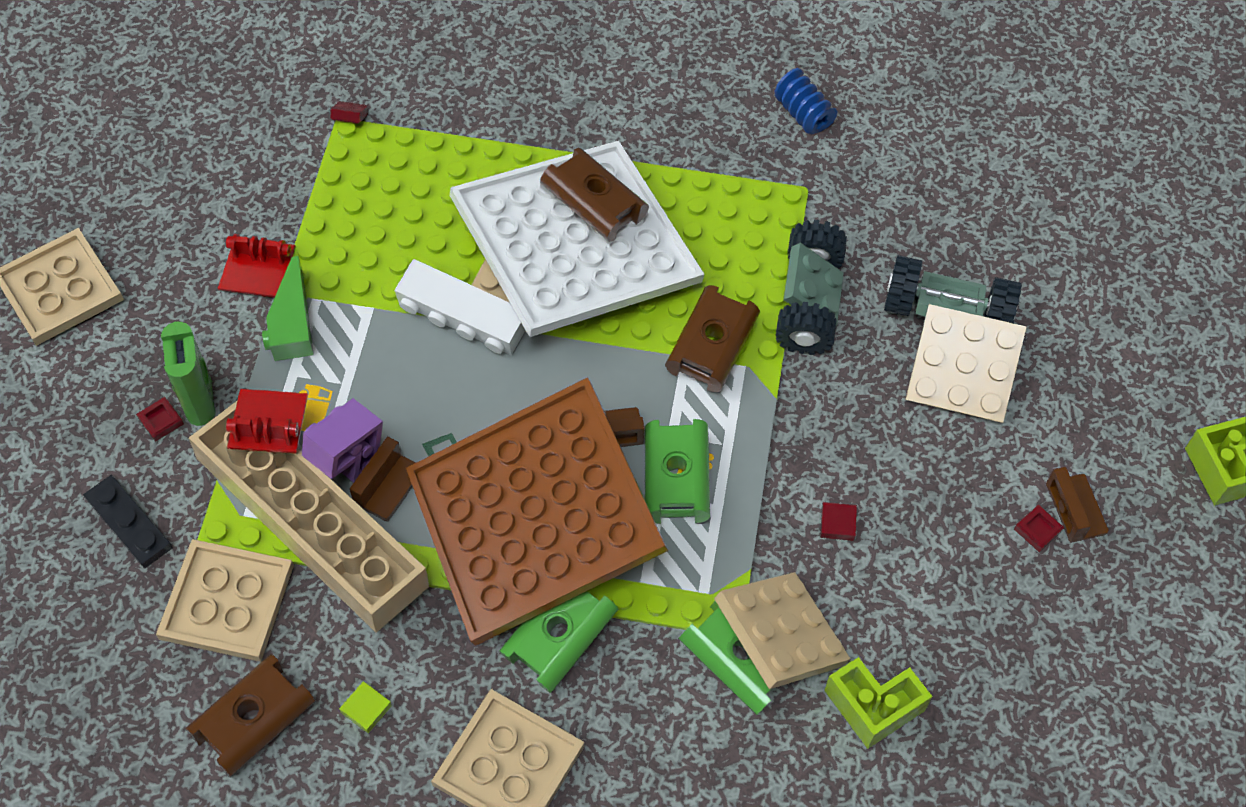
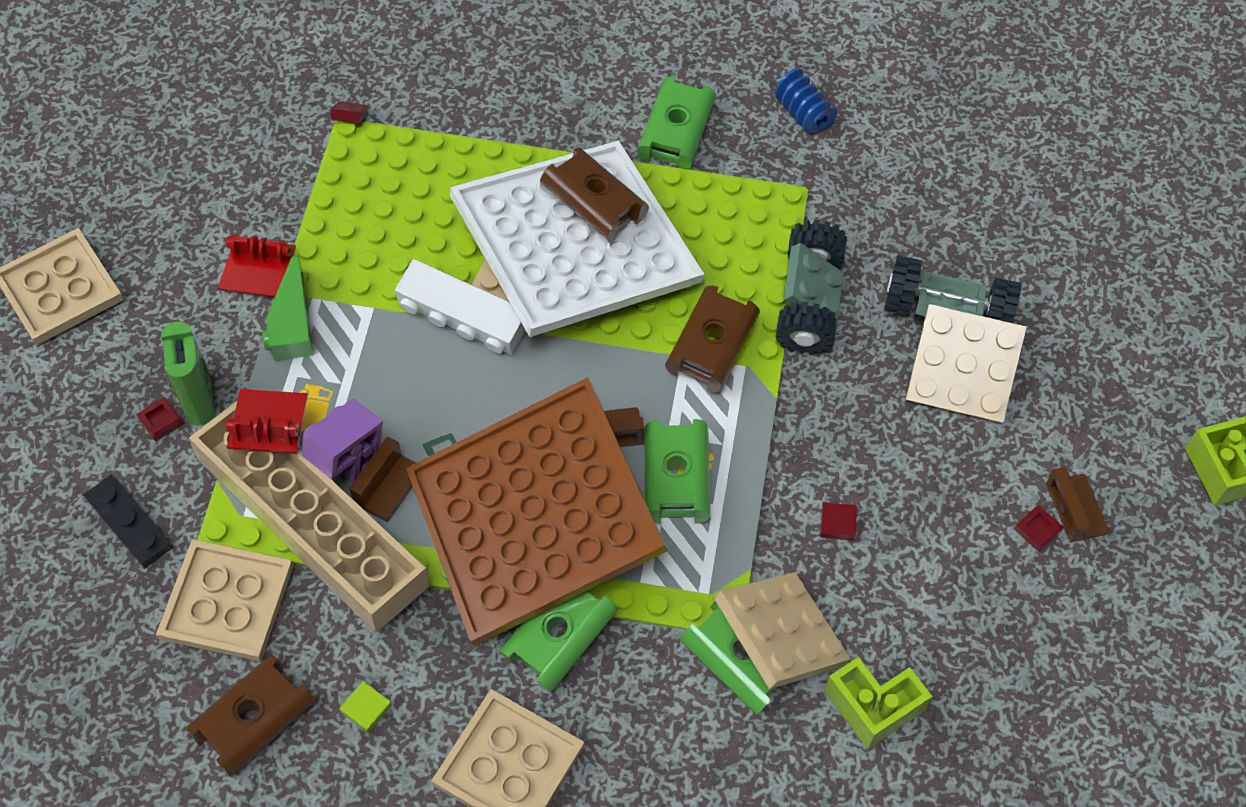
none -> bright green piece [637,77,716,169]

